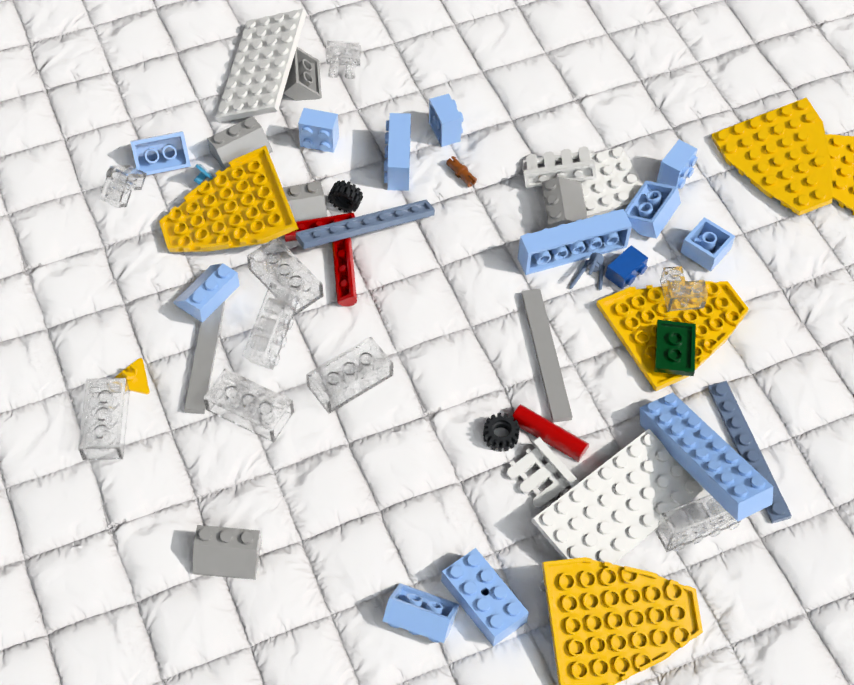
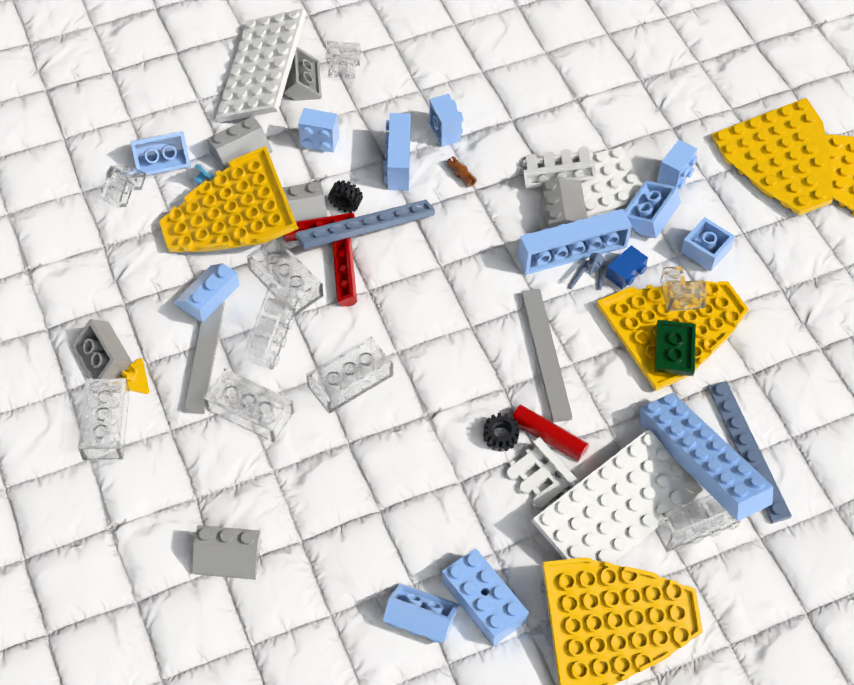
none -> light grey slope [71,319,132,388]

